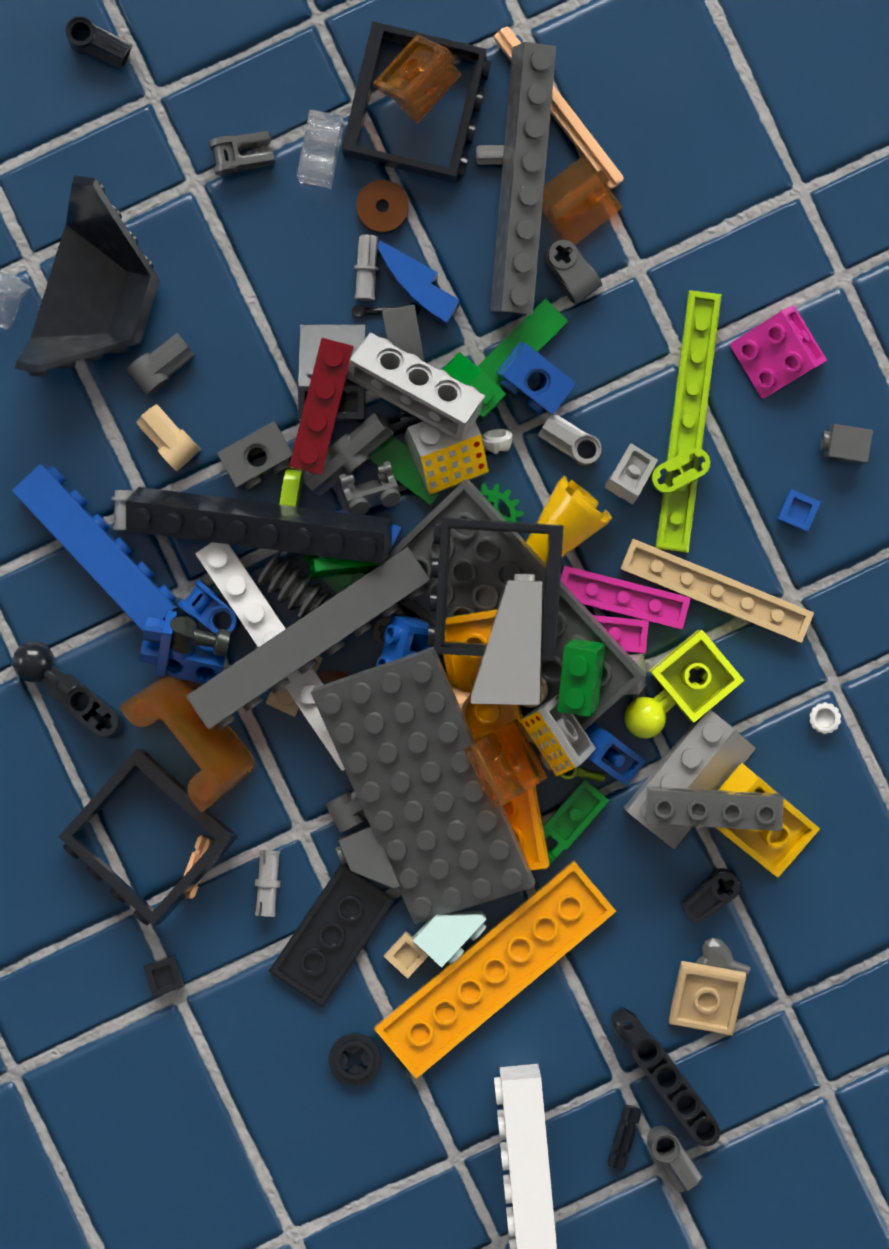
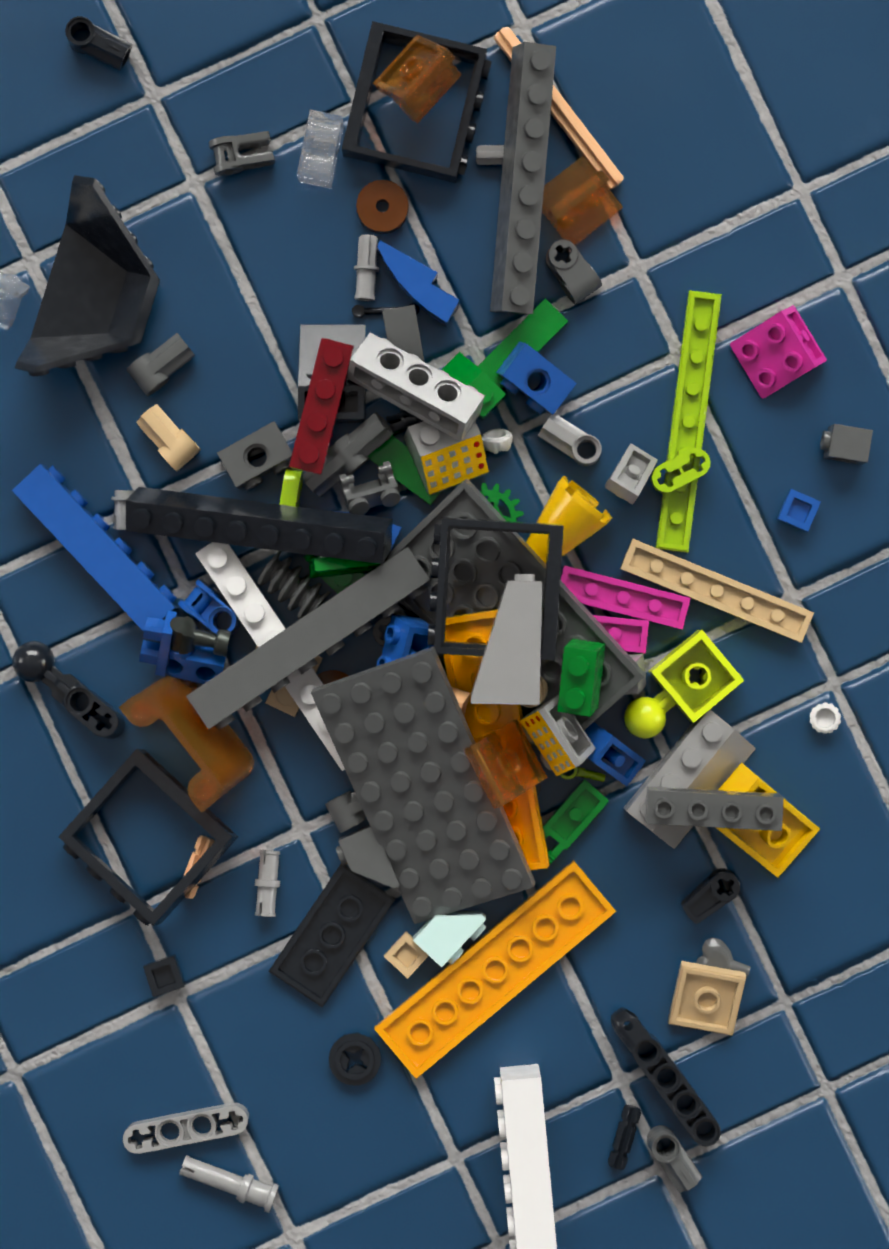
none -> light grey beam [123,1103,249,1154]
none -> light grey pin [179,1155,279,1213]

